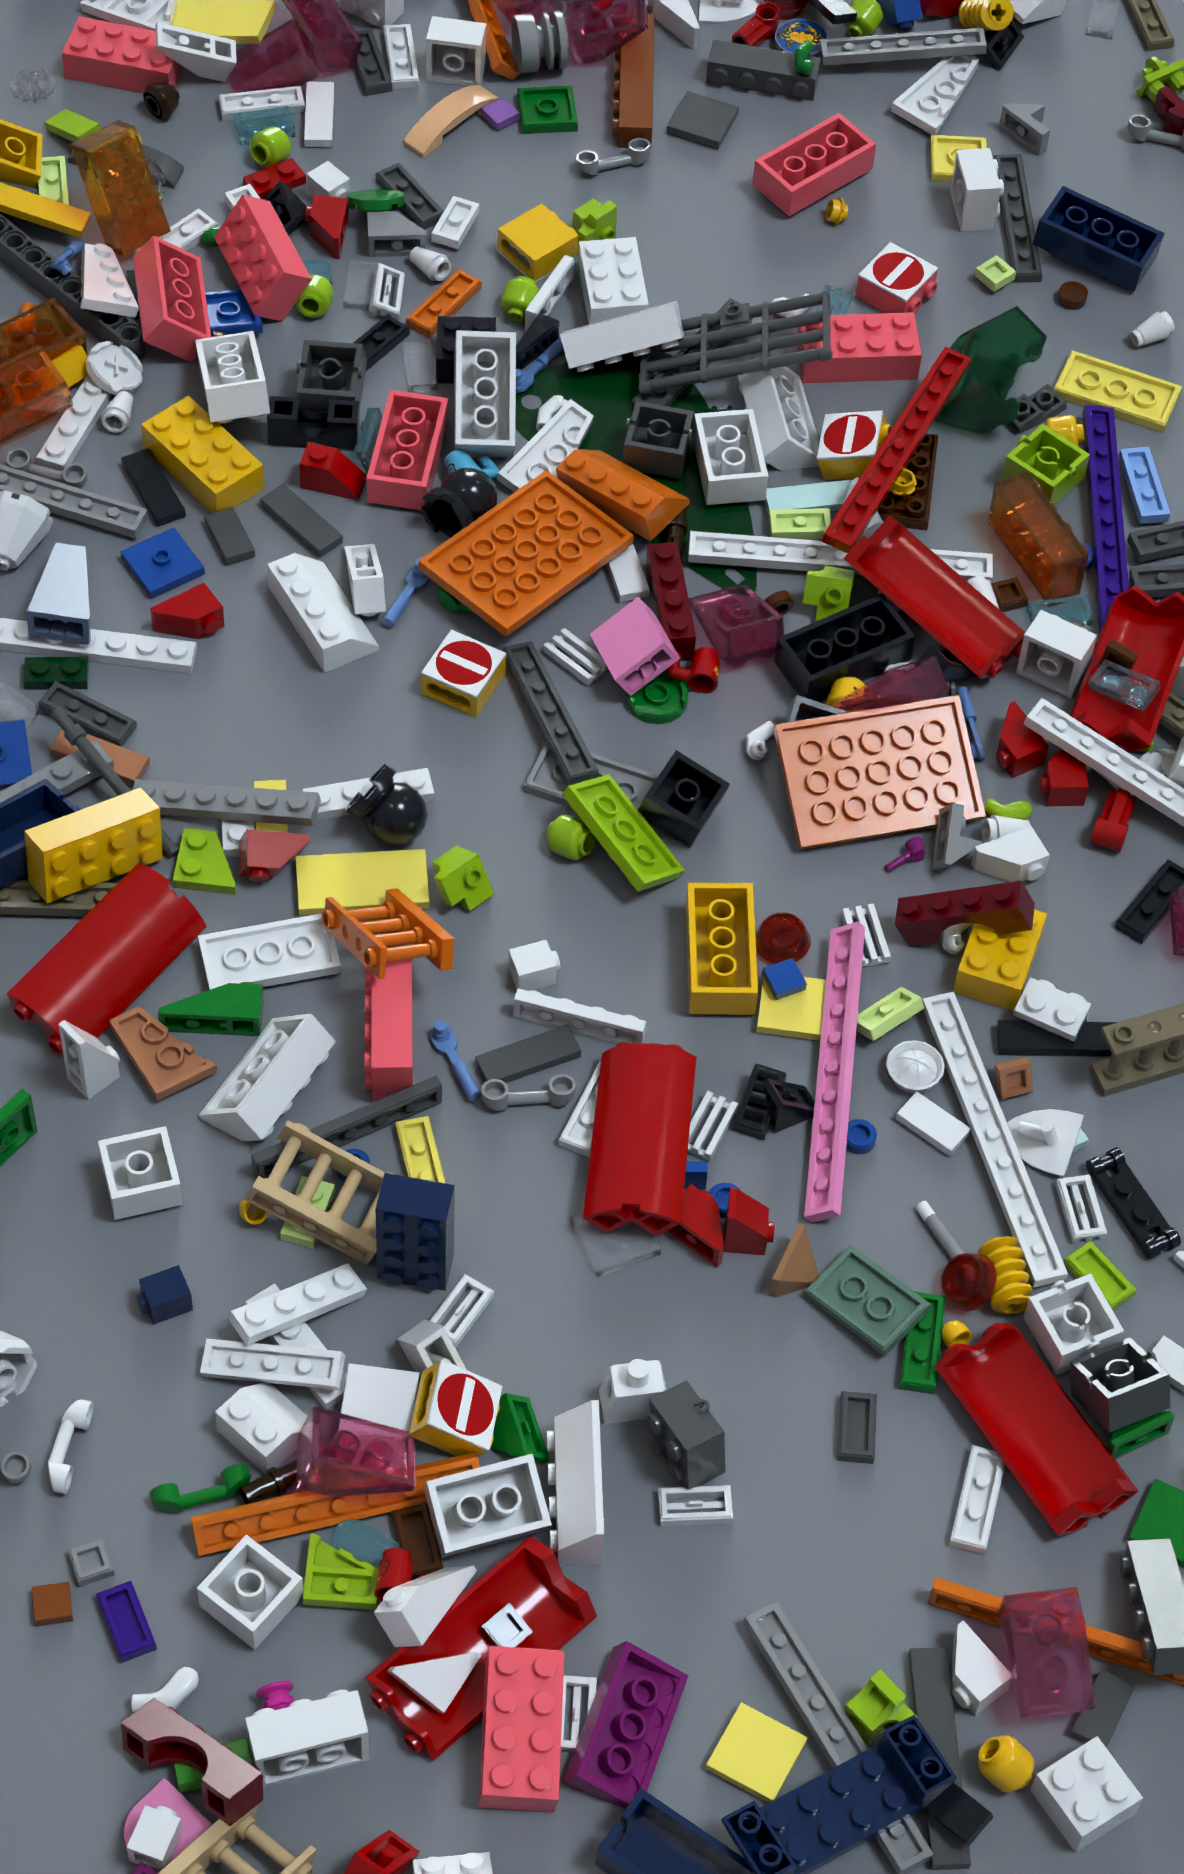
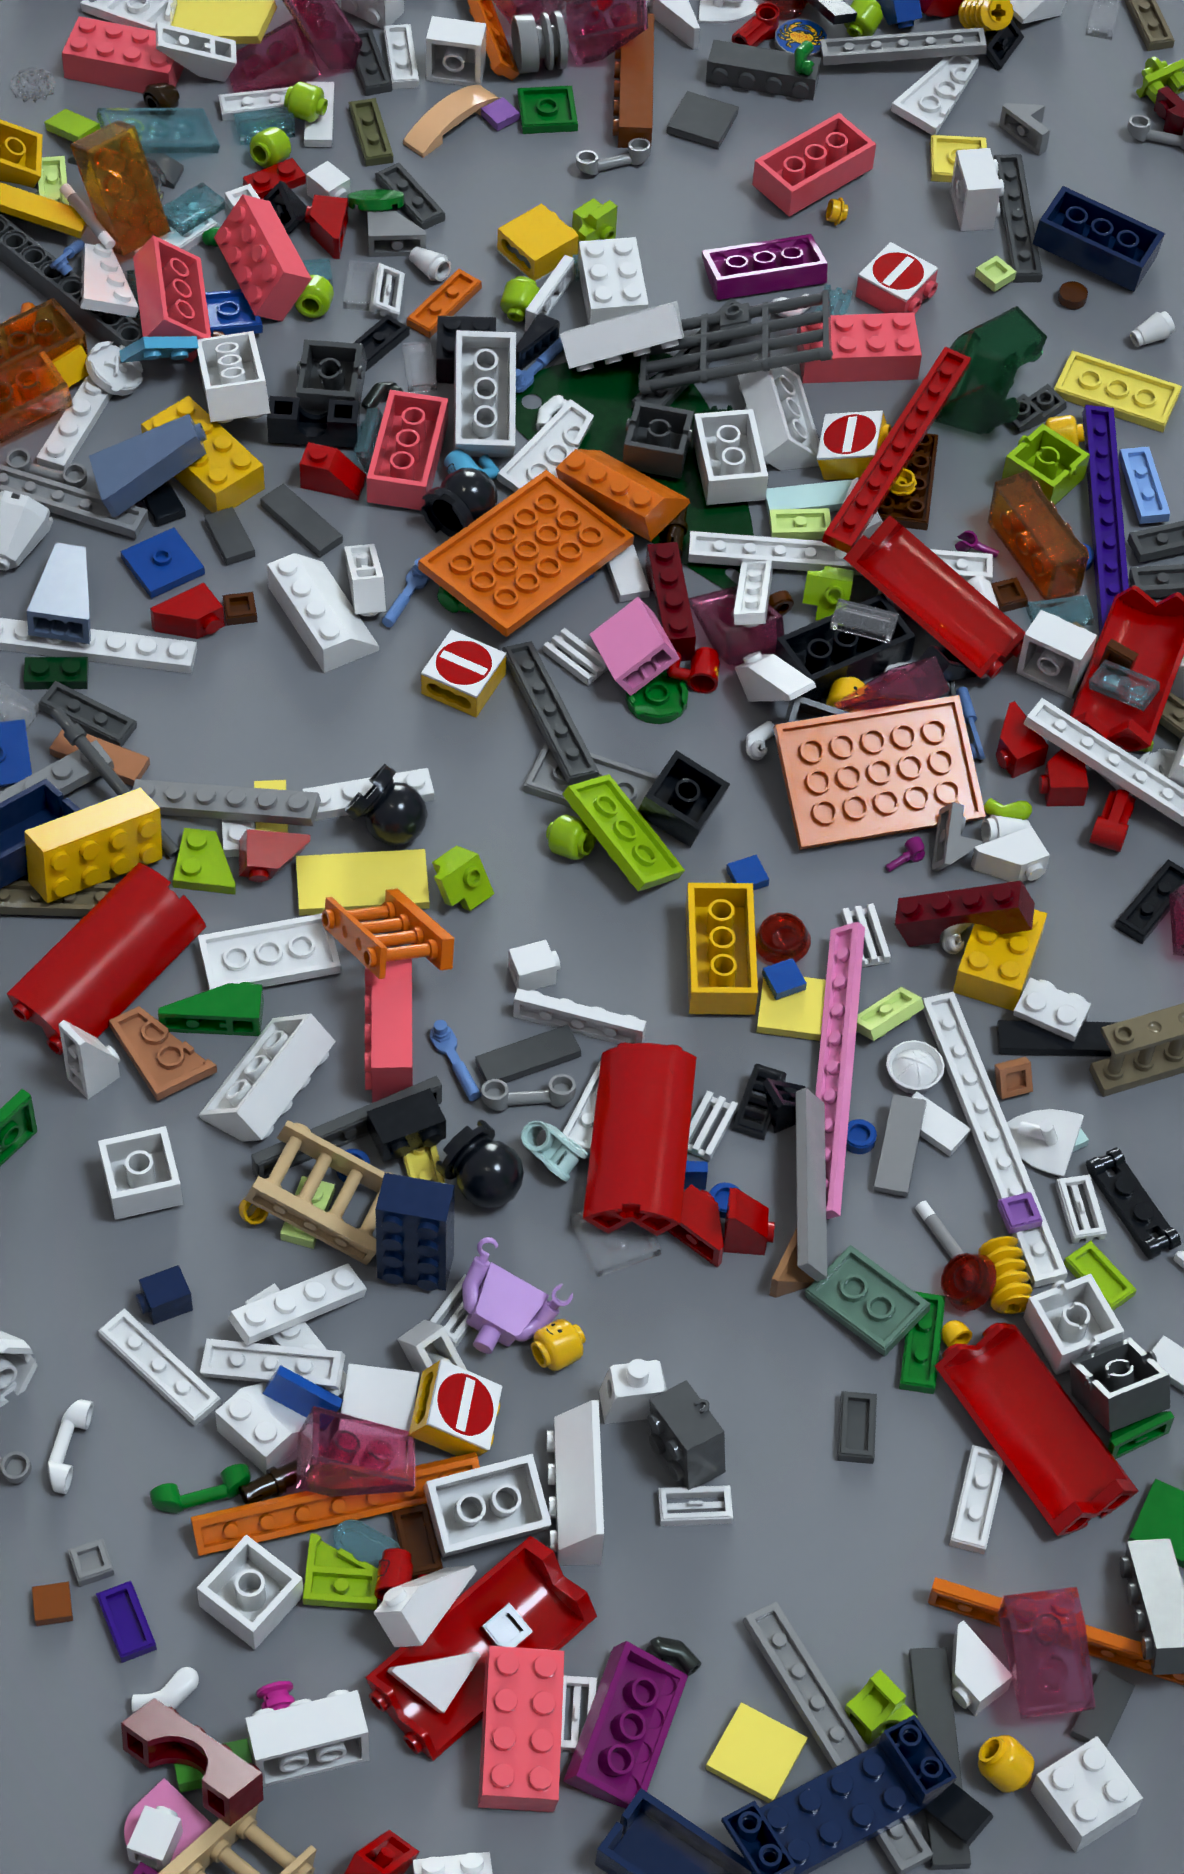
white cone [101,391,134,433] -> none
white plate [431,196,479,249] -> none
green slope [491,1393,550,1463] -> none
none -> light grey bar [60,183,116,249]
none -> sand blue slope [89,414,207,518]
none -> clear light blue tile [96,108,220,153]
none -> white tile [98,1308,221,1426]
none -> medium azure wing [119,336,199,363]
none -> clear light blue bracket [159,182,225,236]
none -> reddish brown tile [222,592,258,626]
none -> blue tile [263,1365,343,1428]
none -> lime head [284,81,328,122]
none -> olive tile [349,98,393,167]
none -> pearl dark grey arm [361,381,403,412]
none -> black brick [367,1088,446,1162]
none -> black tile [435,1120,524,1208]
none -> lavender torso [462,1237,573,1354]
none -> light aqua piece [521,1121,588,1182]
none -> yellow head [531,1319,586,1371]
none -> pearl dark grey arm [645,1636,702,1676]
none -> magenta slope [702,234,828,300]
none -> blue tile [726,854,769,890]
none -> white plate [734,560,773,628]
none -> white slope [735,651,816,702]
none -> light grey tile [796,1088,827,1282]
none -> clear tile [830,598,899,643]
none -> light grey tile [874,1094,926,1197]
none -> magenta hand [955,530,999,558]
none -> medium lavender tile [997,1192,1043,1234]

